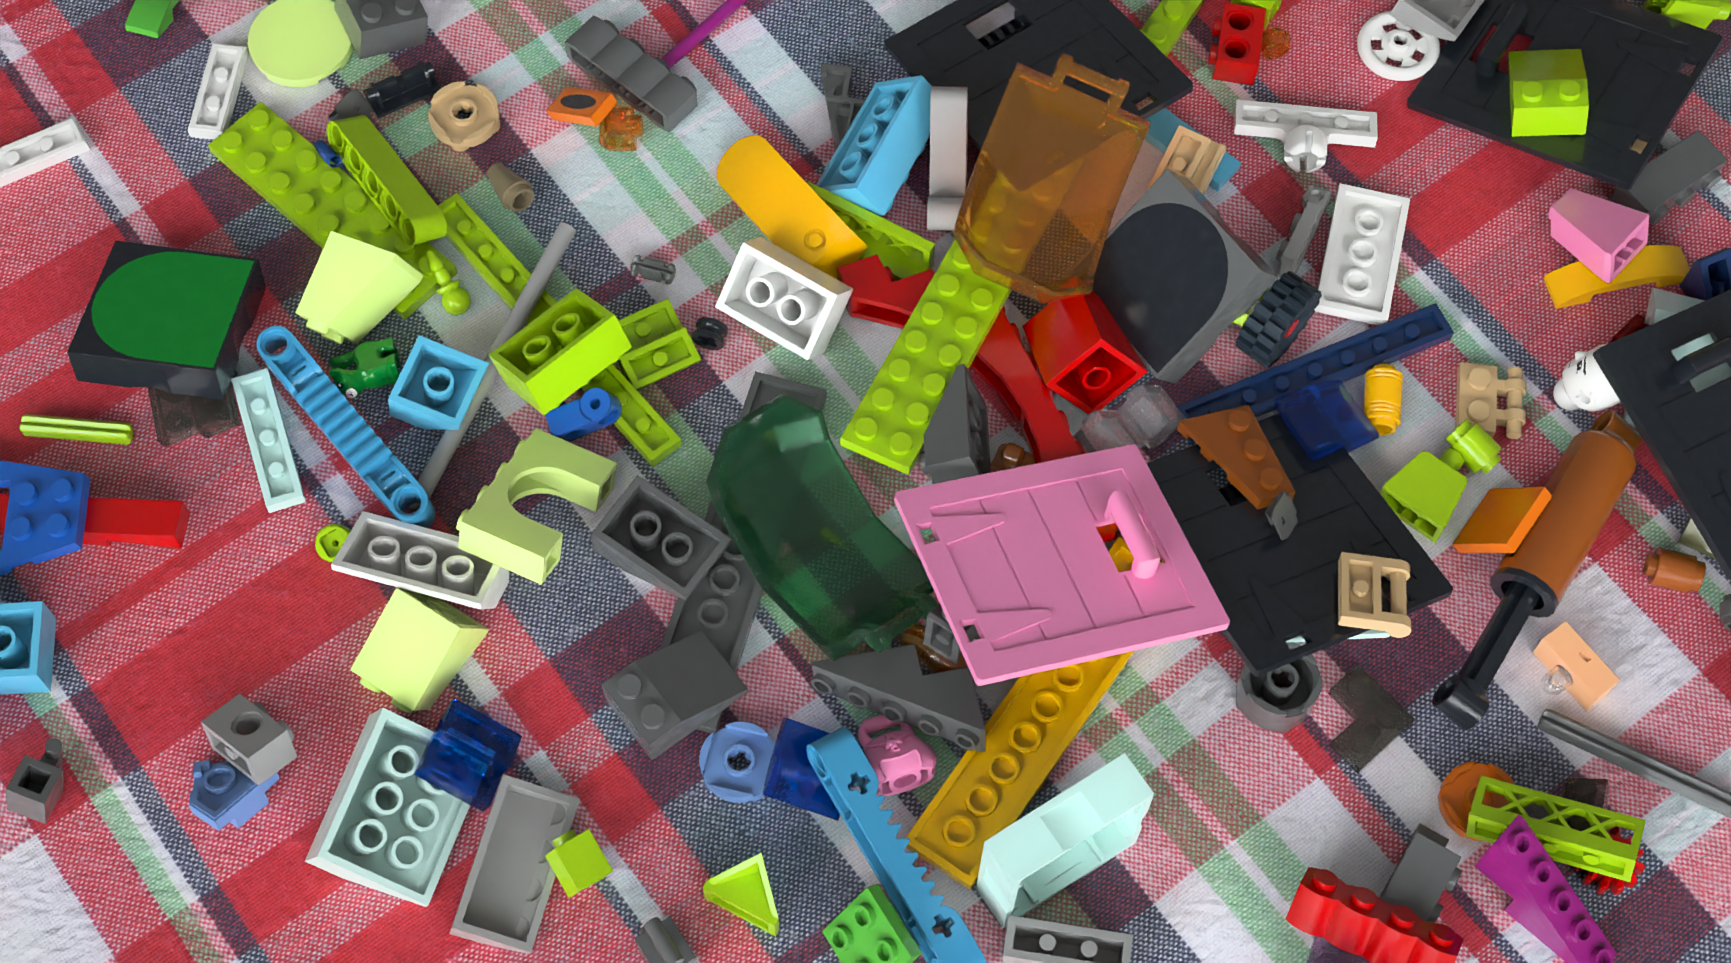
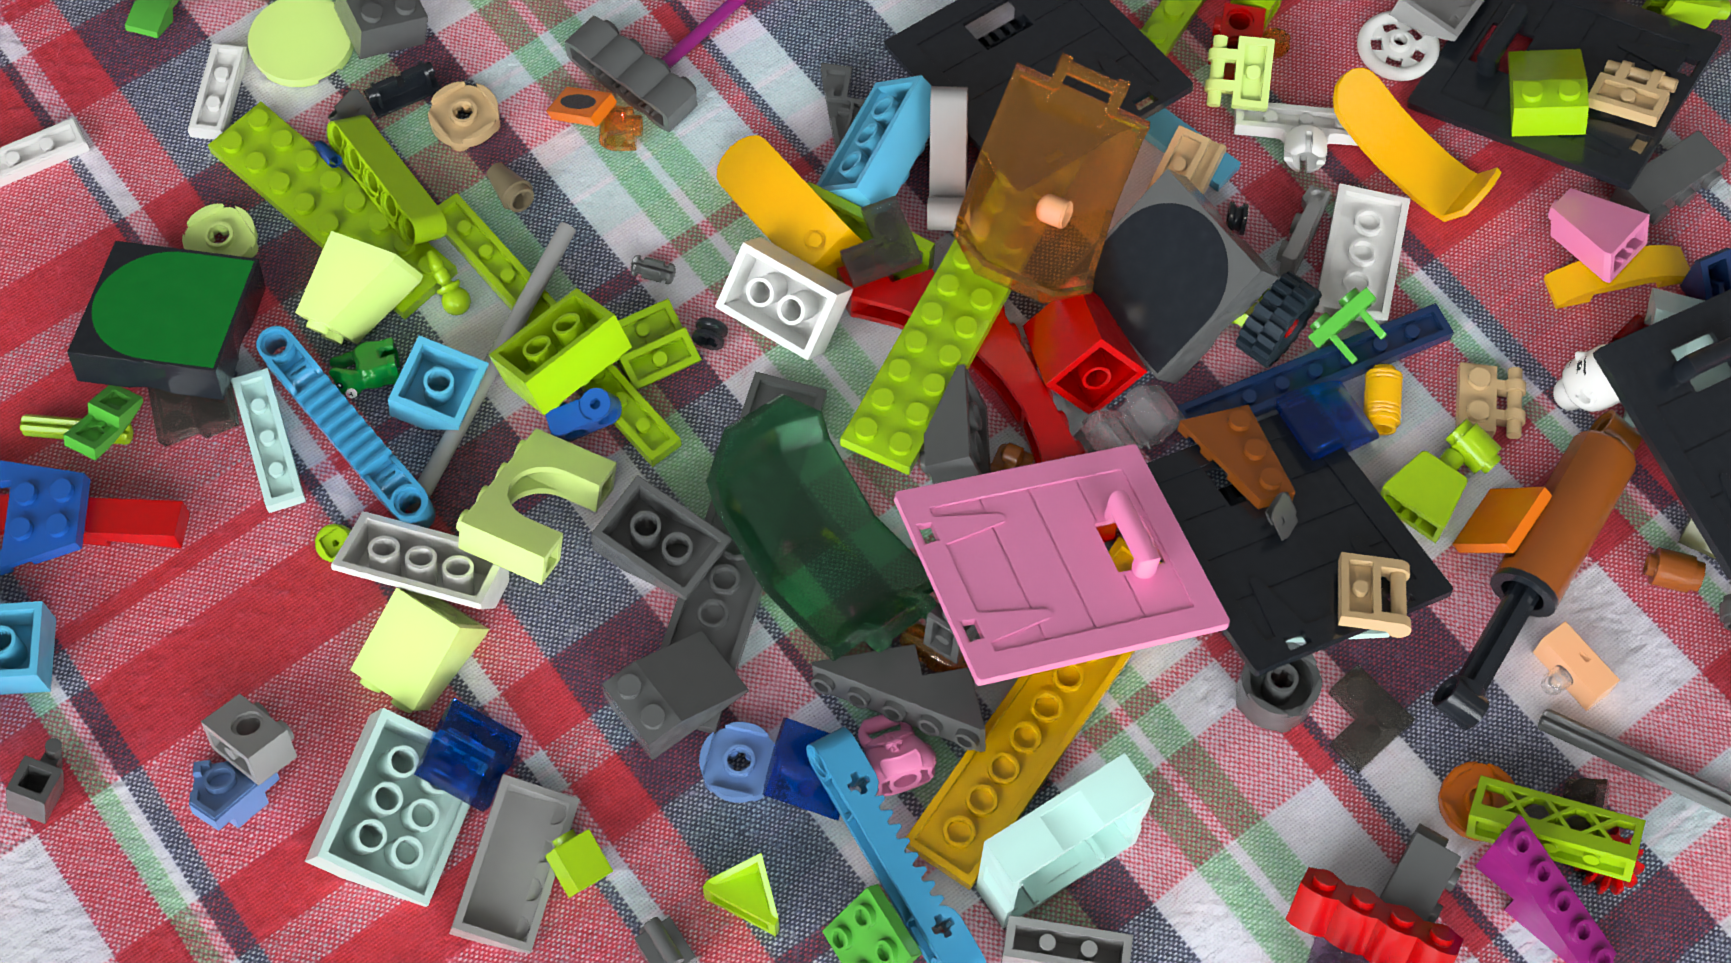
none -> bright green slope [64,385,143,461]
none -> yellowish green plate [182,204,259,258]
none -> clear smoke plate [840,196,922,288]
none -> light nougat piece [1036,194,1073,229]
none -> yellowish green plate [1204,35,1275,112]
none -> black bush [1226,201,1249,236]
none -> plate [1308,287,1387,364]
none -> yellow piece [1333,68,1502,222]
none -> tan plate [1588,60,1679,127]

